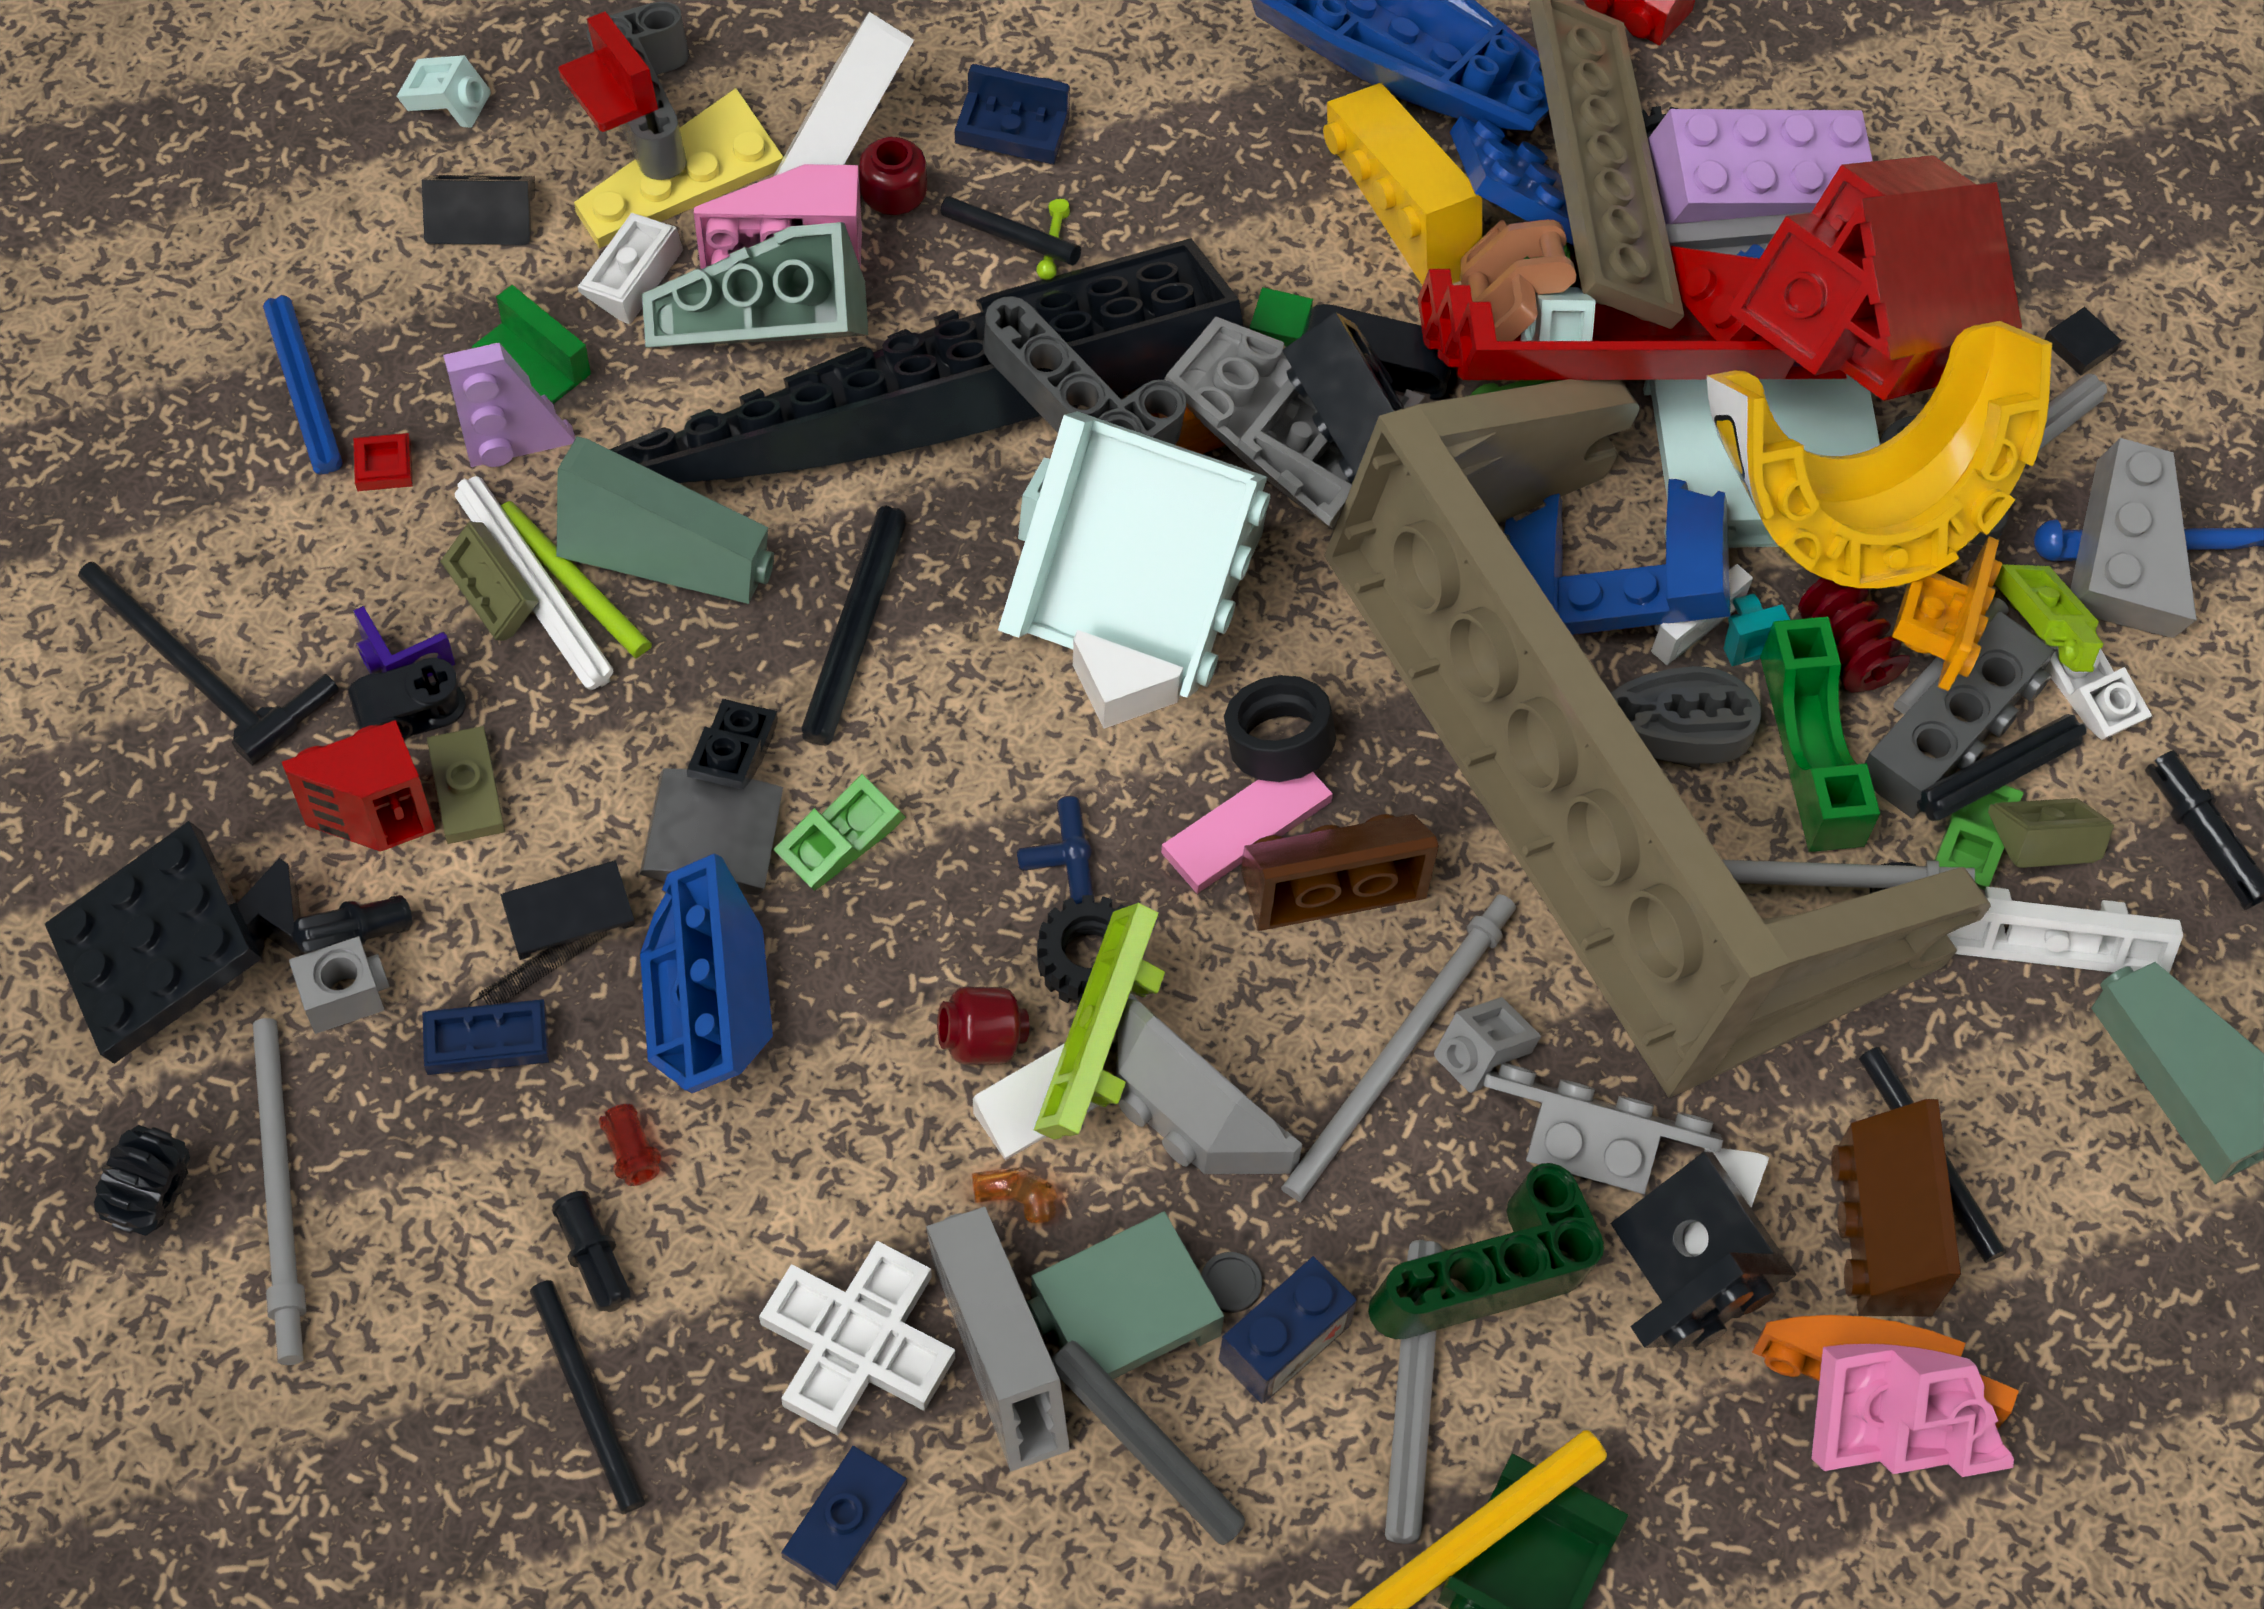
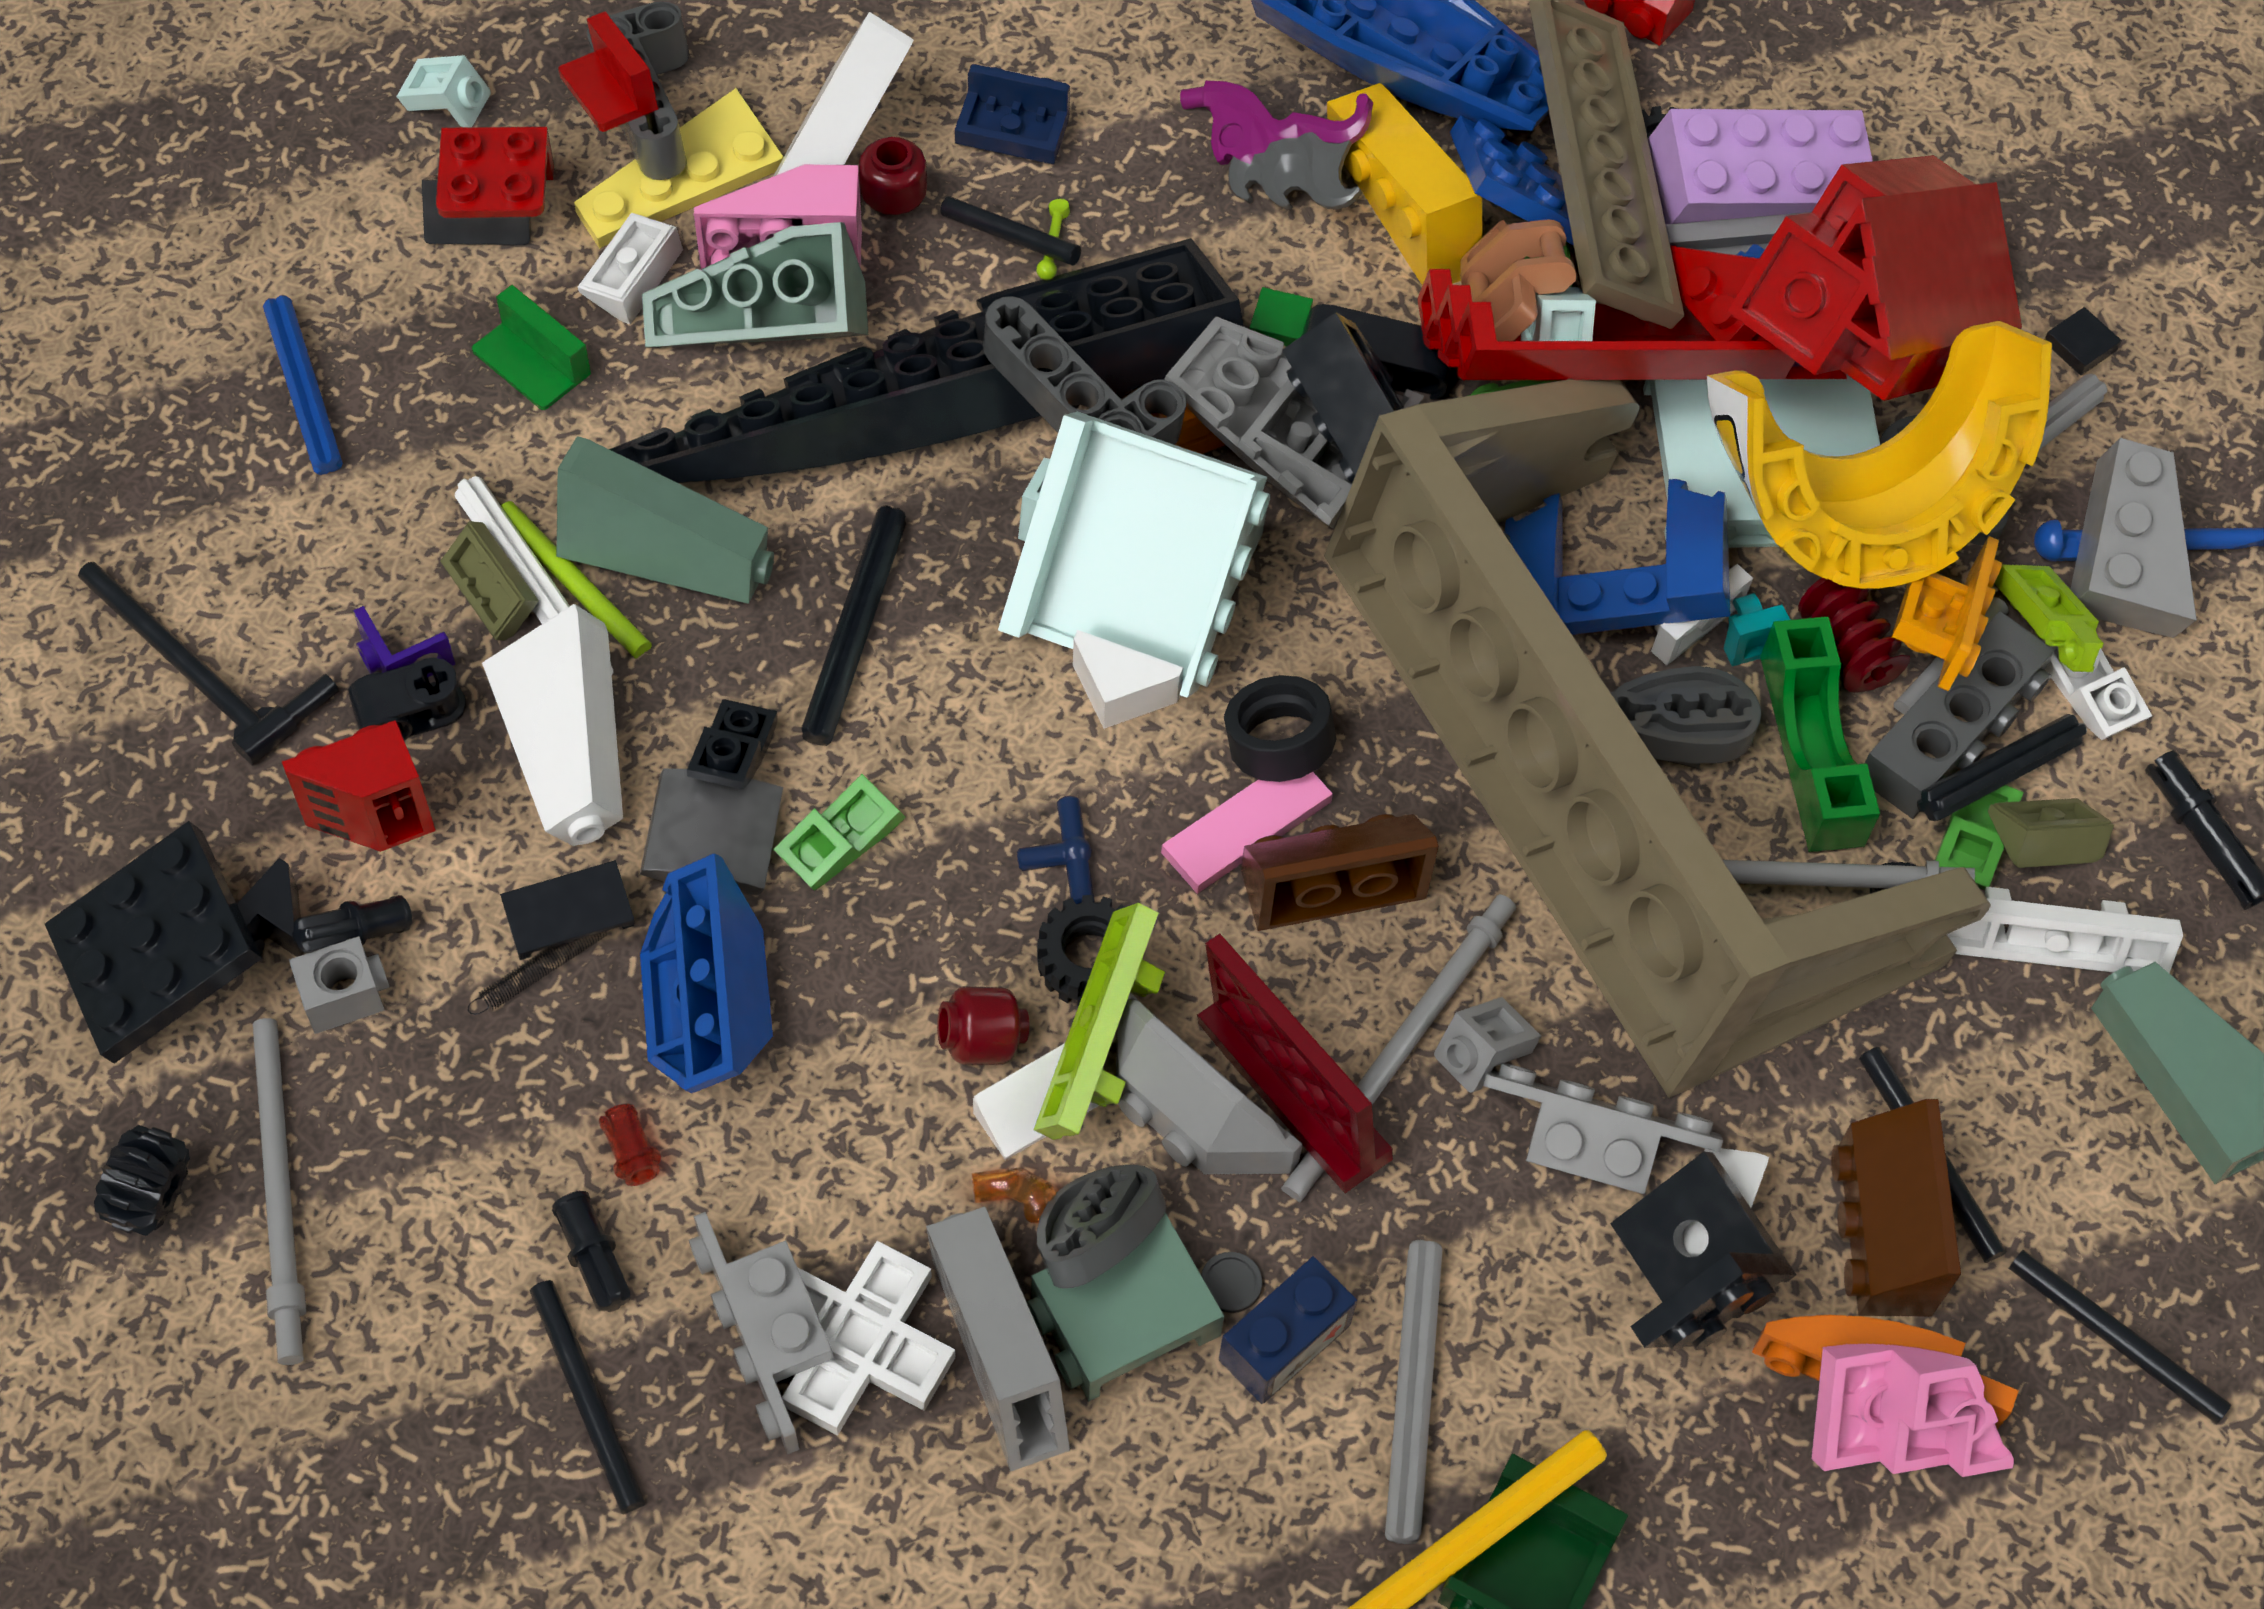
red tile [353,433,413,492] -> none
dark blue plate [422,999,549,1075] -> none
olive plate [426,726,505,844] -> none
lavender wing [443,343,575,467] -> none
dark blue plate [781,1446,907,1591] -> none
dark grey axle [1051,1340,1245,1545] -> none
dark green beam [1368,1163,1604,1340] -> none
none -> red bracket [436,127,554,218]
none -> white slope [482,604,623,846]
none -> light grey bracket [688,1212,834,1454]
none -> dark grey piece [1036,1165,1166,1288]
none -> piece [1180,80,1373,210]
none -> dark red fence [1197,933,1393,1194]
none -> black bar [2008,1250,2232,1424]

